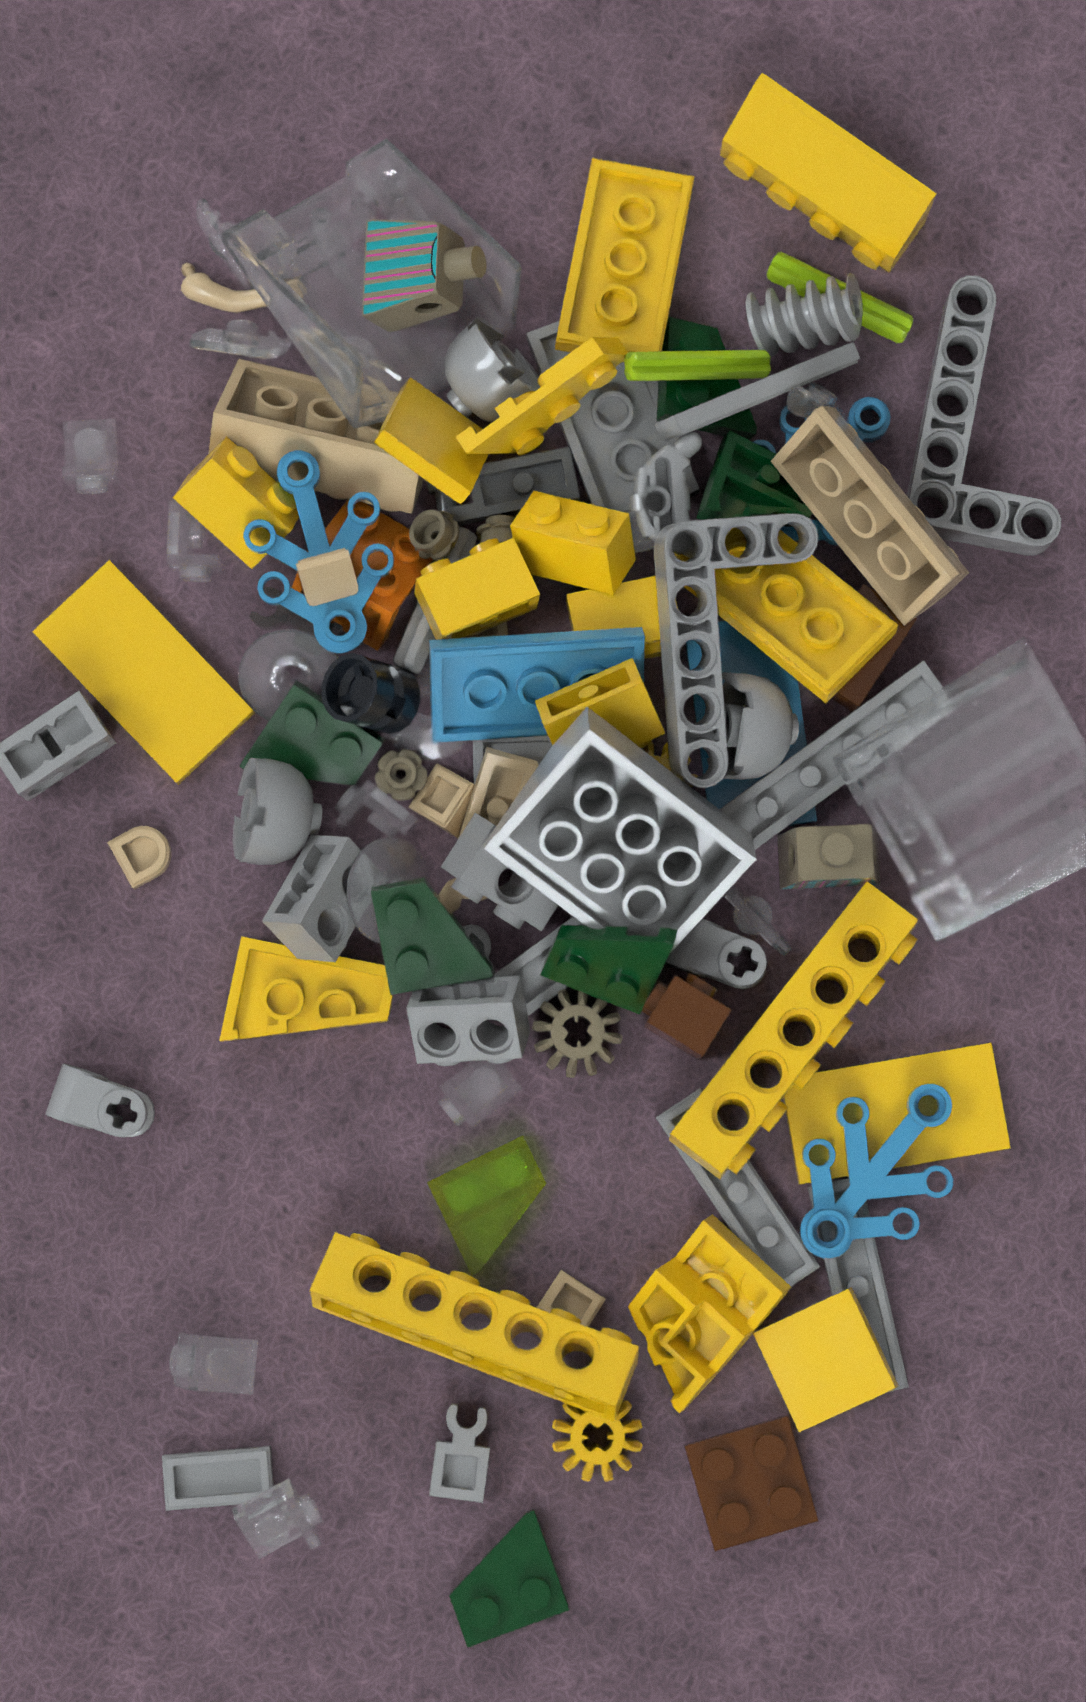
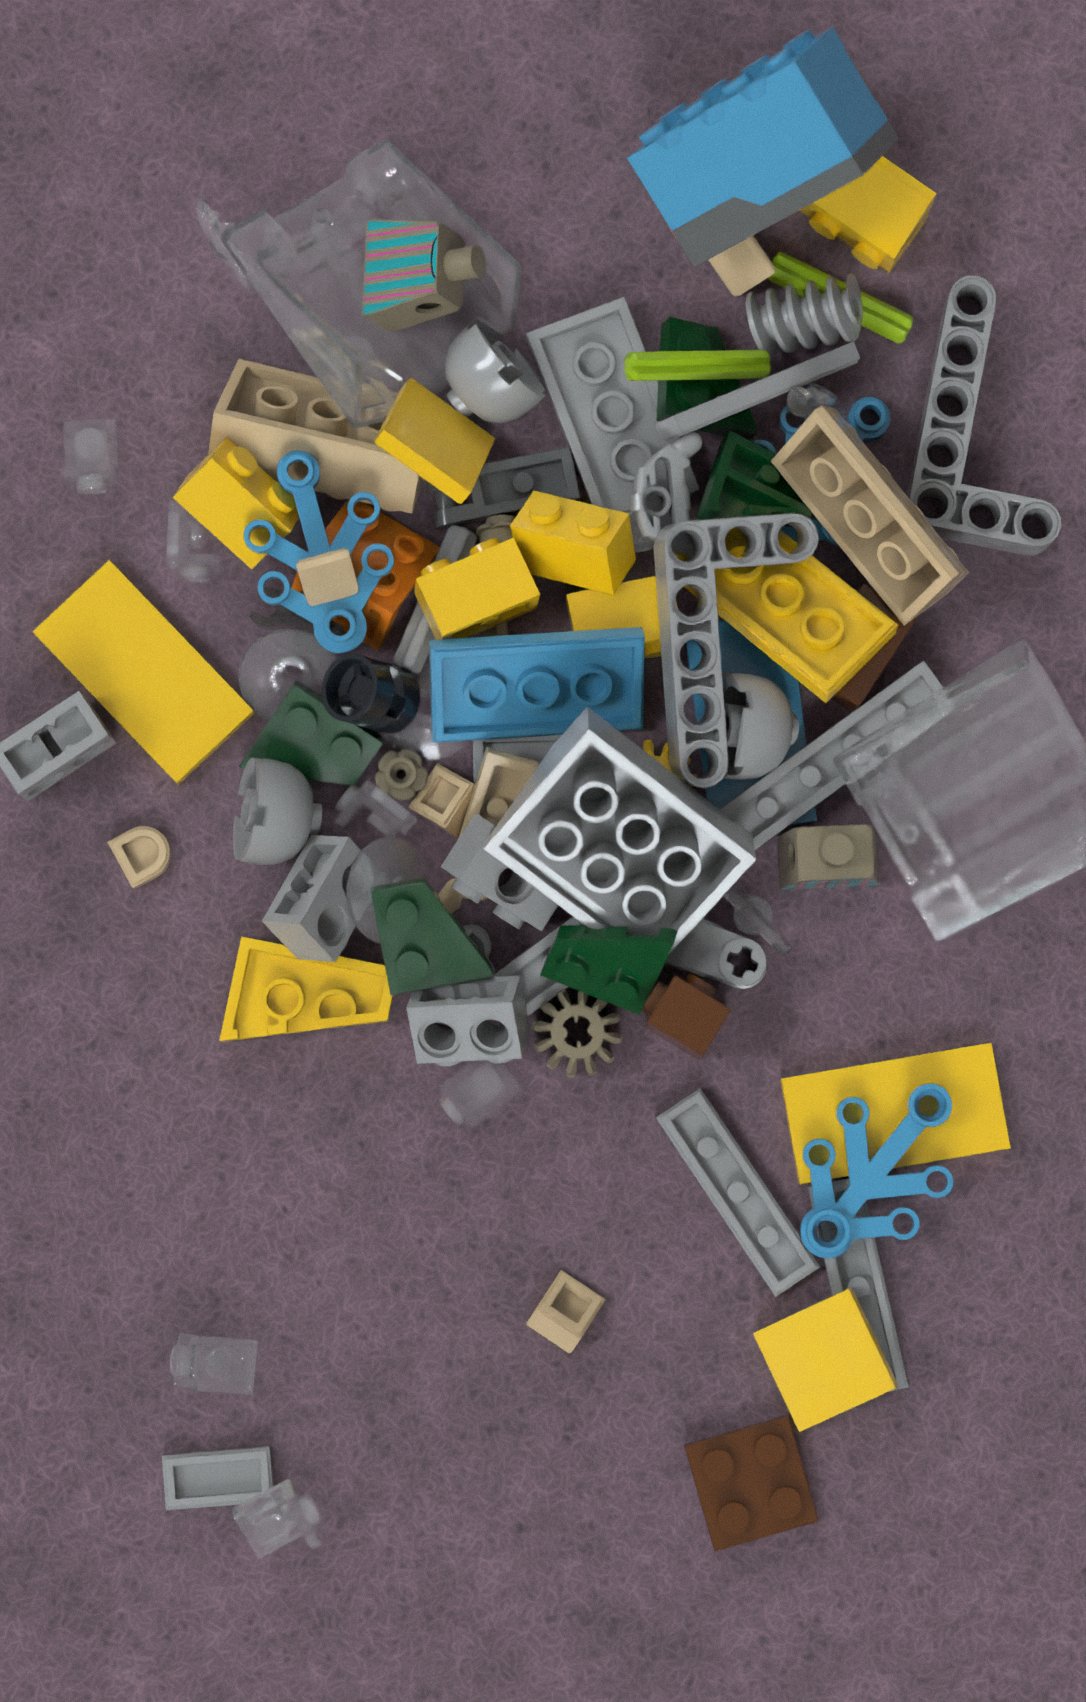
light grey piece [45,1063,155,1137] -> none
tan piece [181,263,300,312] -> none
clear piece [189,319,292,359] -> none
yellow brick [310,1232,639,1422] -> none
dark tan plate [409,510,460,560] -> none
clear neon green wing [427,1135,546,1275] -> none
light grey plate [429,1403,490,1503] -> none
dark green wing [449,1509,569,1648] -> none
yellow wing [456,337,628,455] -> none
yellow brick [535,658,665,748] -> none
yellow gear [552,1400,642,1482] -> none
yellow tile [555,158,694,362] -> none
yellow slope [628,1214,791,1413] -> none
yellow brick [669,881,918,1179] -> none
none -> dark azure piece [627,27,899,267]
none -> tan slope [709,236,775,297]

